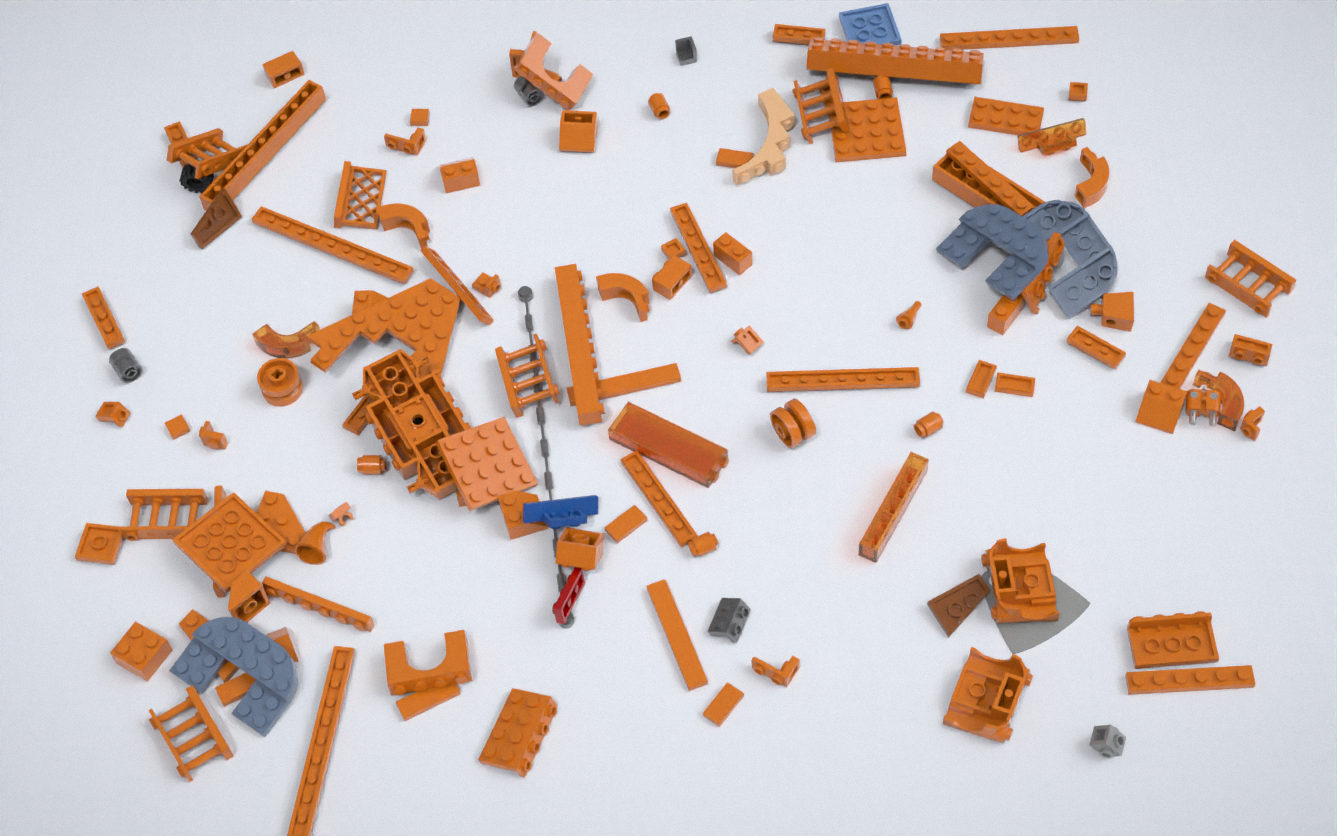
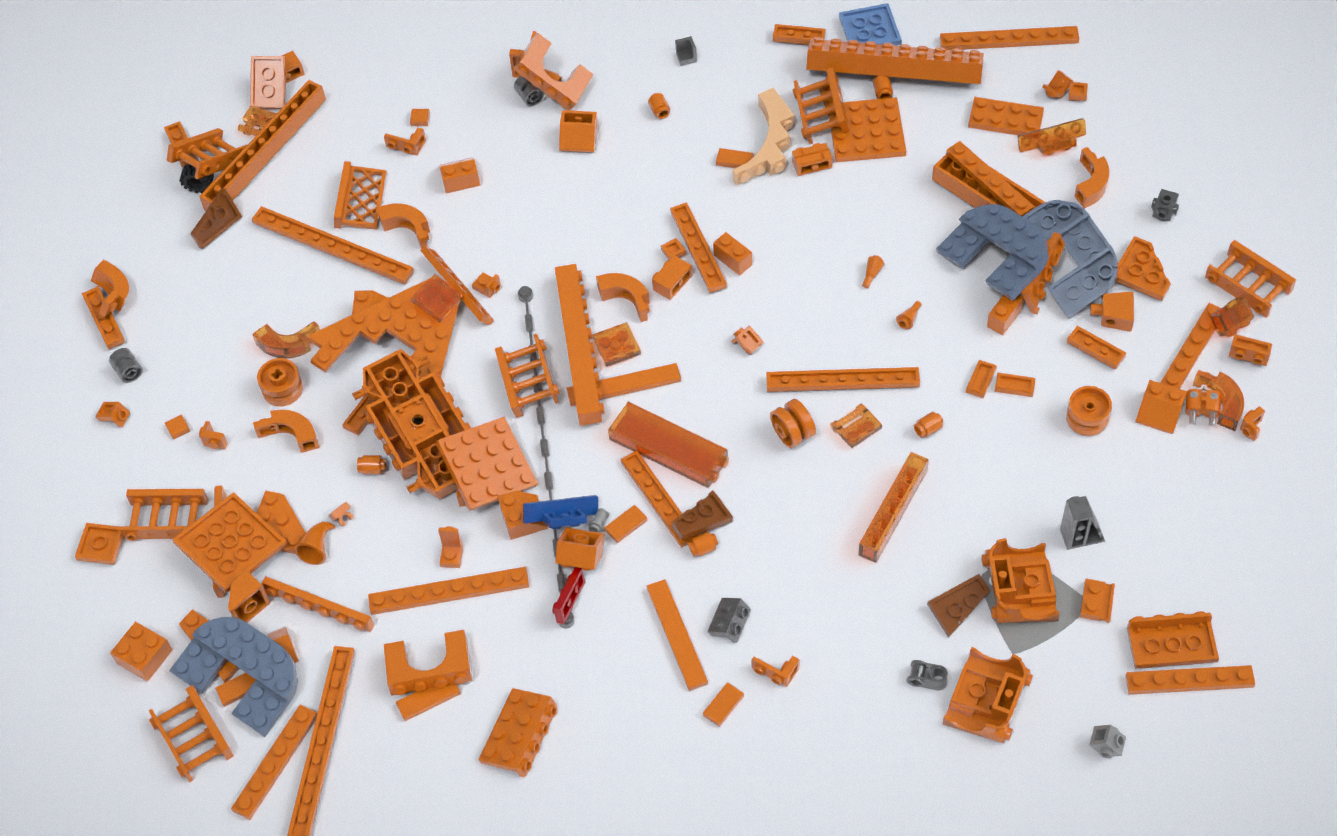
none -> orange arch [90,259,129,317]
none -> orange plate [231,705,317,820]
none -> clear orange plate [238,106,277,136]
none -> tile [250,56,286,109]
none -> orange arch [253,410,320,453]
none -> orange plate [368,566,529,615]
none -> clear orange plate [411,274,464,323]
none -> orange bracket [438,526,463,568]
none -> light grey pin [588,508,609,532]
none -> clear orange plate [592,322,641,367]
none -> dark orange wing [671,490,733,540]
none -> orange brick [792,143,832,176]
none -> clear orange plate [830,403,882,448]
none -> orange cone [862,255,885,288]
none -> flat silver piece [906,660,948,691]
none -> orange bracket [1042,70,1074,98]
none -> flat silver wedge [1060,496,1106,550]
none -> orange wheel [1066,386,1112,436]
none -> orange plate [1080,578,1115,623]
none -> orange plate [1116,236,1171,301]
none -> dark grey brick [1151,189,1179,221]
none -> clear orange brick [1210,297,1254,337]

